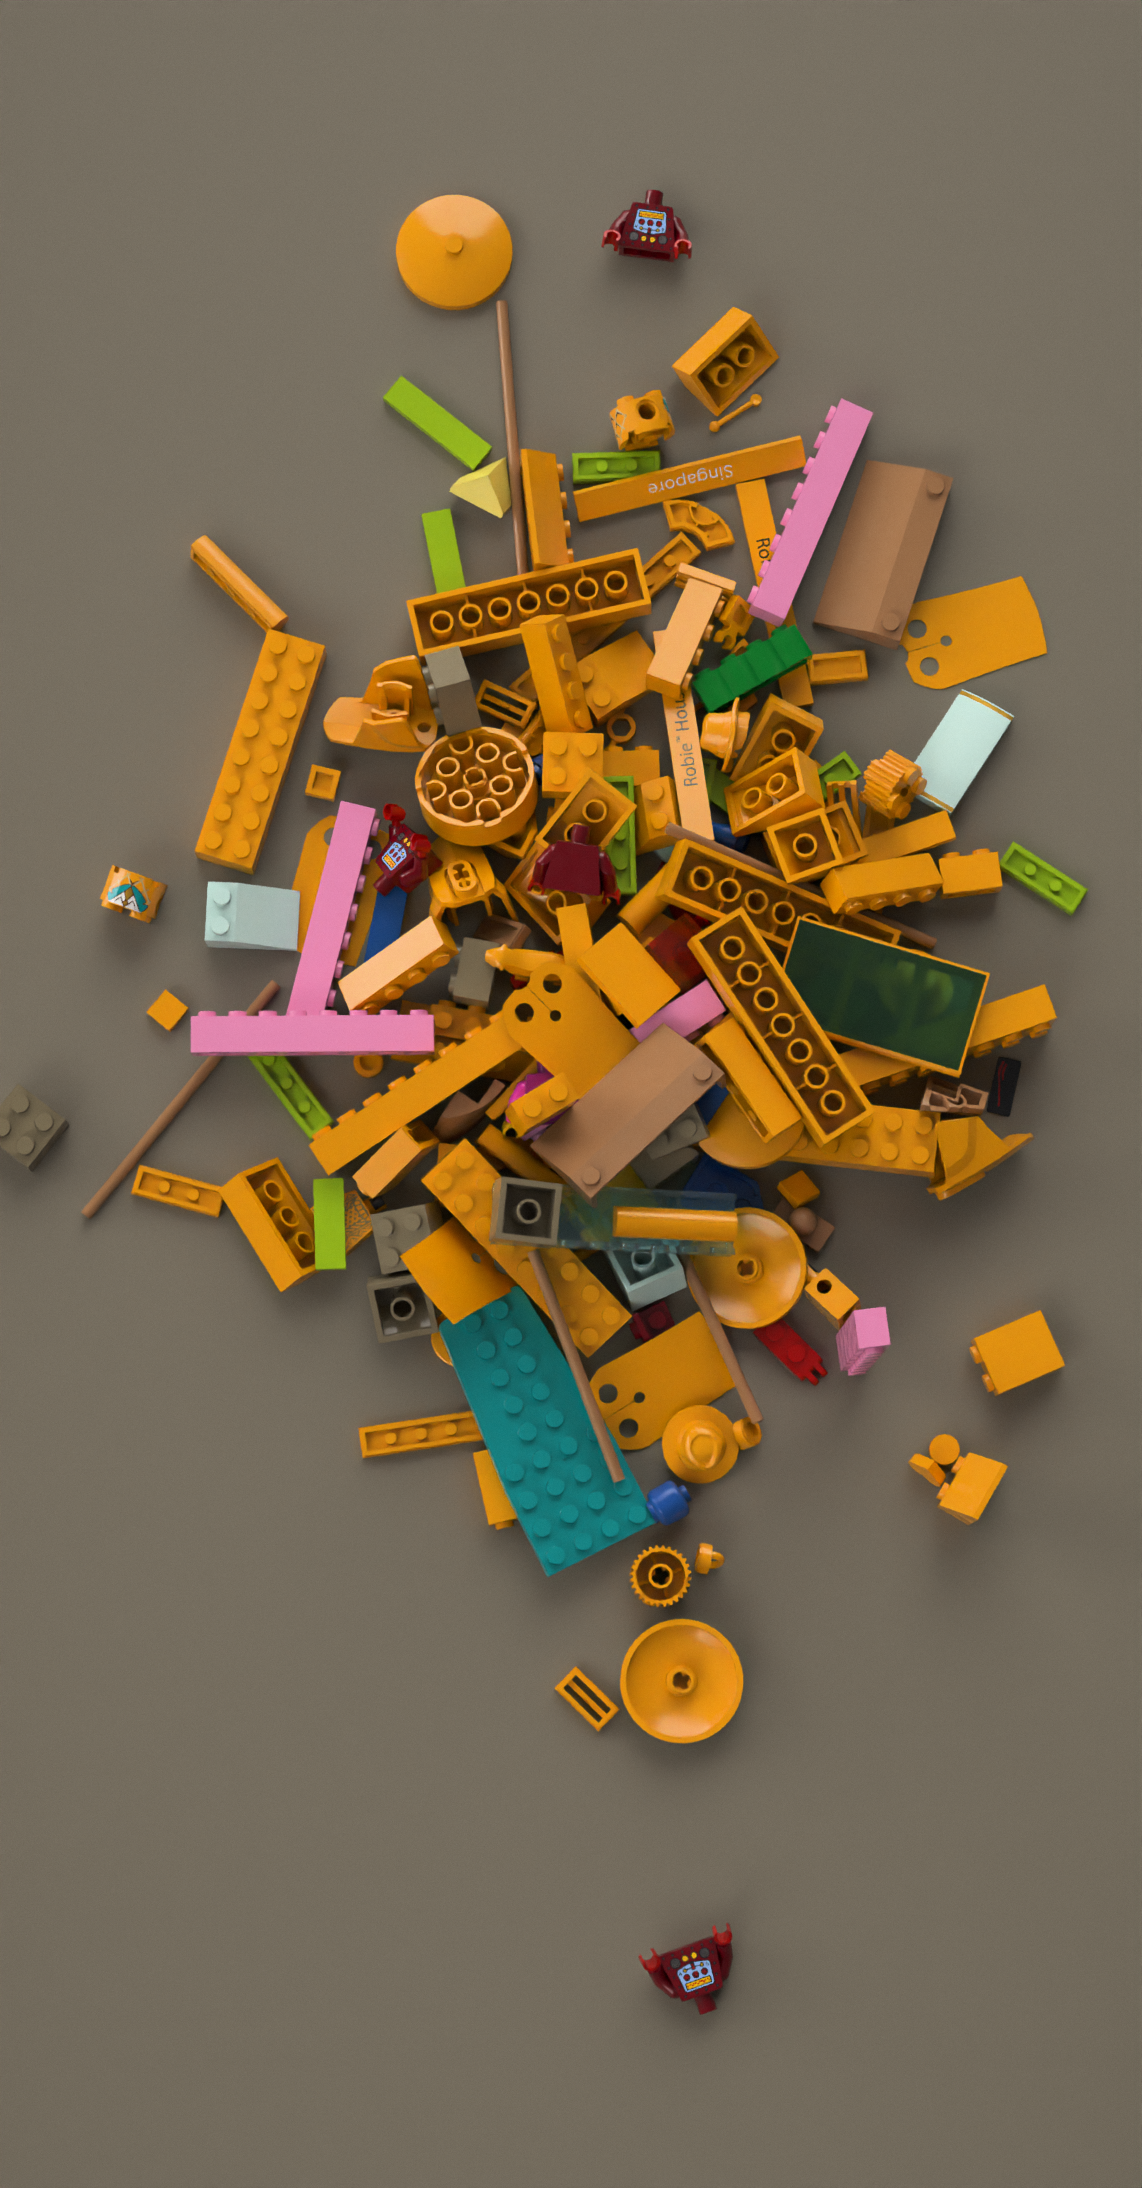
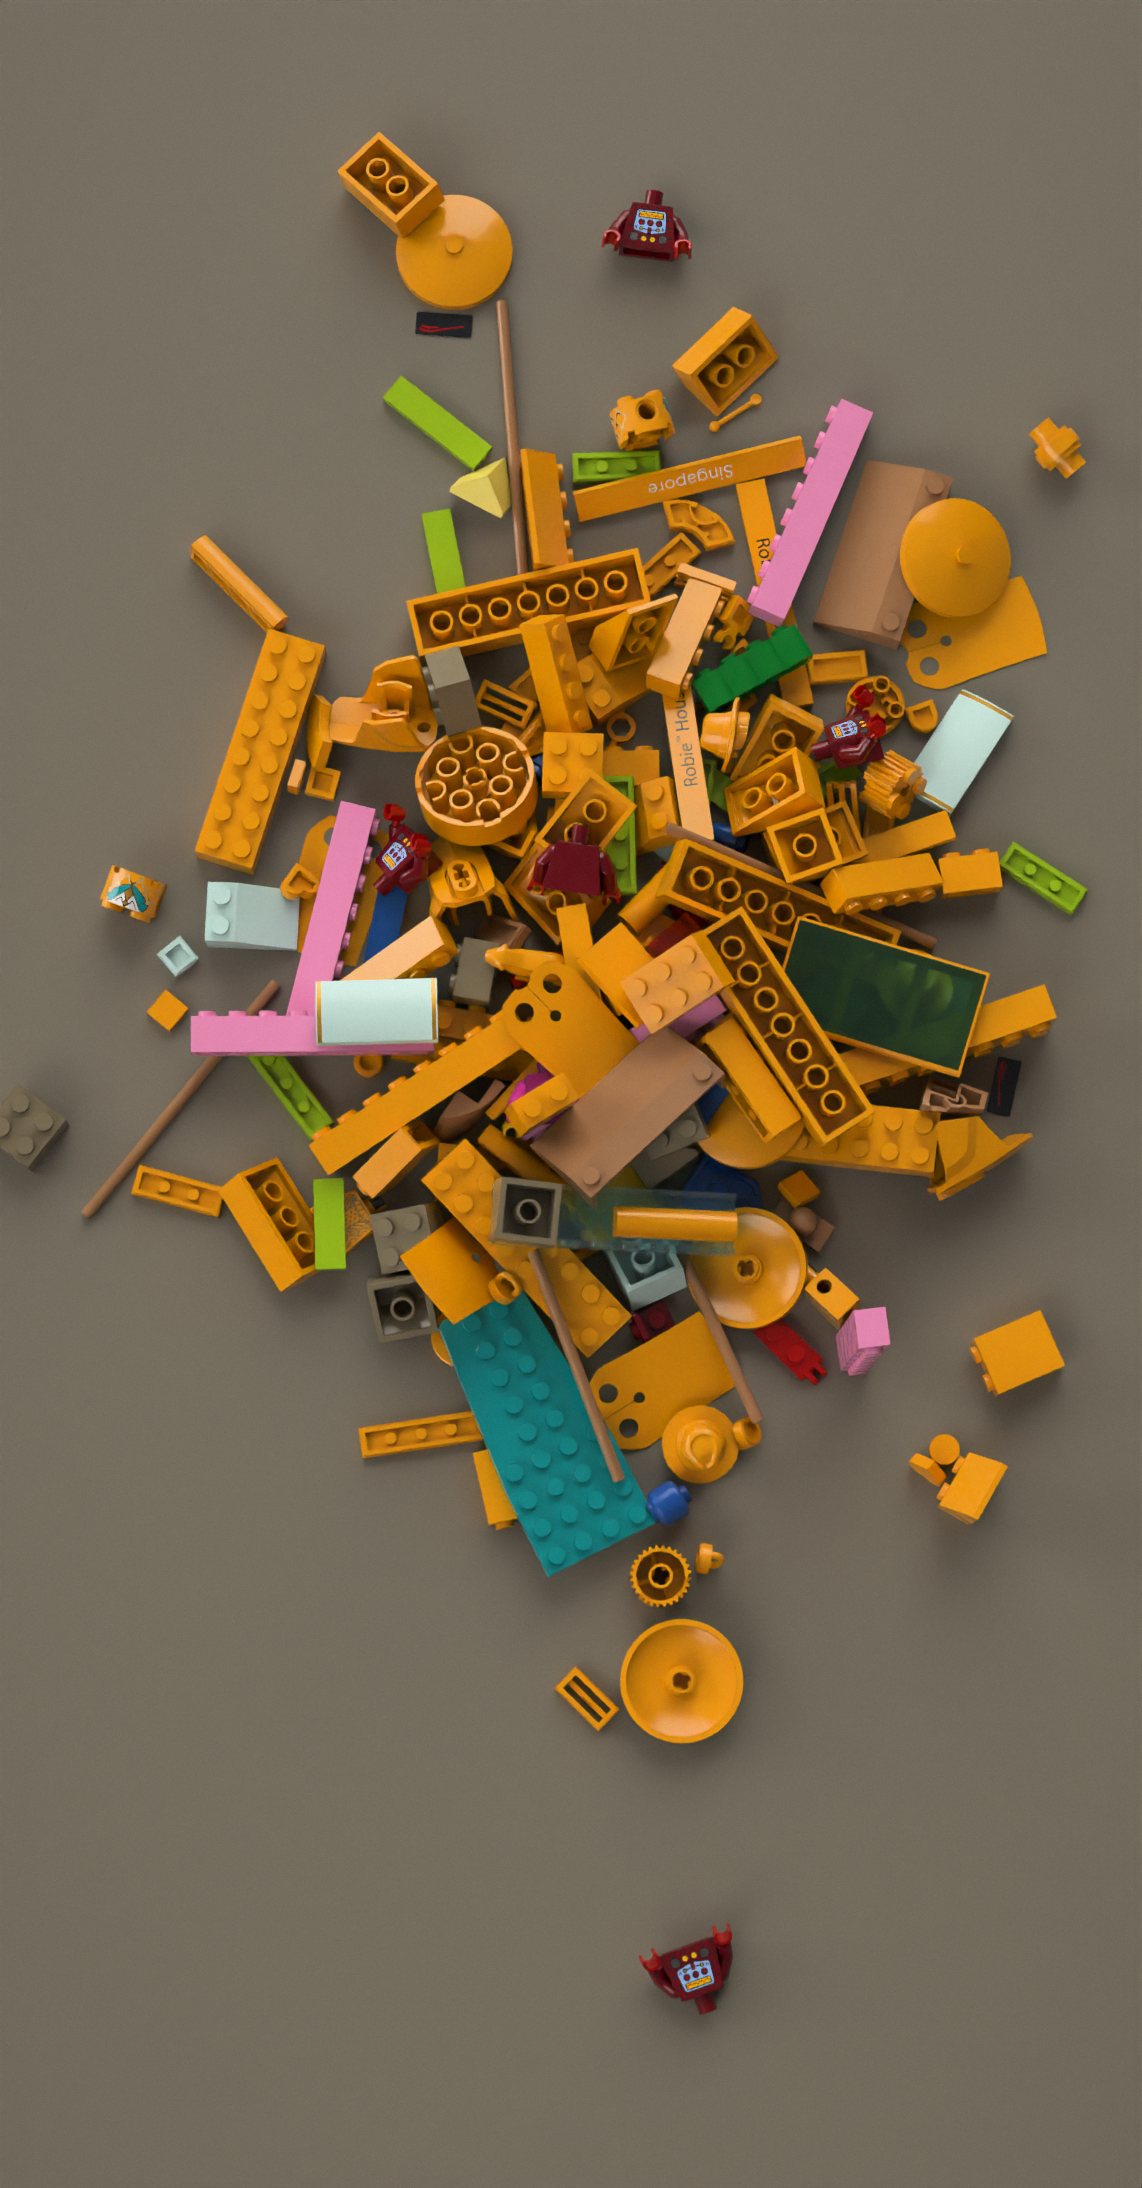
none -> light aqua tile [157,936,200,979]
none -> light orange tile [280,863,320,900]
none -> light orange tile [287,759,306,795]
none -> light orange tile [306,694,333,771]
none -> light aqua slope [315,978,439,1046]
none -> light orange brick [337,132,445,240]
none -> black sticker [415,312,473,338]
none -> light orange tile [488,1272,522,1305]
none -> light orange slope [588,594,678,672]
none -> light orange brick [619,930,735,1034]
none -> dark red torso [810,685,886,769]
none -> light orange tile [845,675,905,735]
none -> light orange dish [900,498,1011,618]
none -> light orange tile [904,699,939,734]
none -> light orange piece [1028,417,1086,479]

